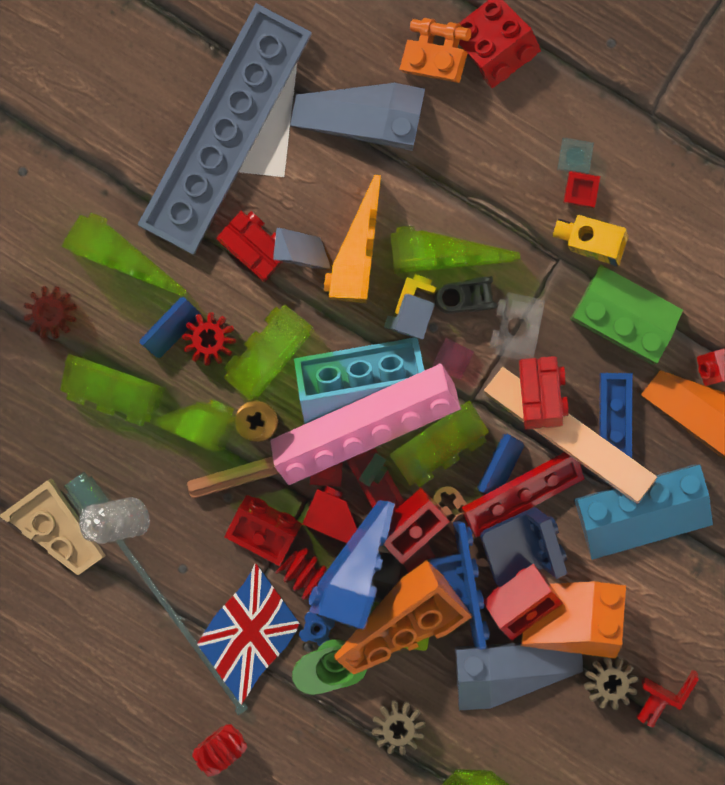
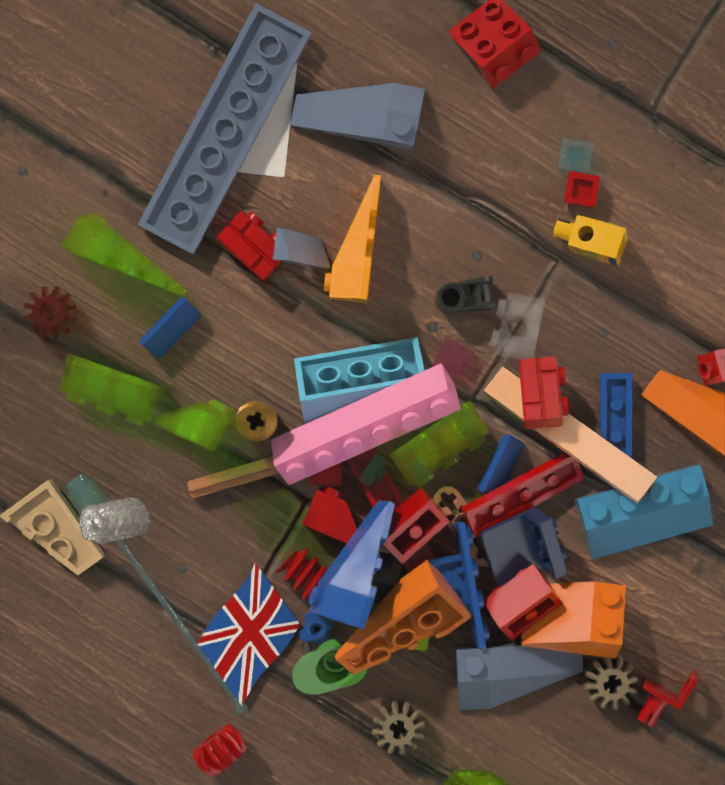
red gear [182,312,236,366] -> none
clear neon green slope [224,304,315,401] -> none
red bracket [224,495,302,566] -> none
sand blue panel [384,294,435,339] -> none
clear neon green wedge [390,226,521,274] -> none
yellow bracket [394,274,437,316] -> none
orange plate [399,18,471,83] -> none
bright green slope [570,264,683,365] -> none

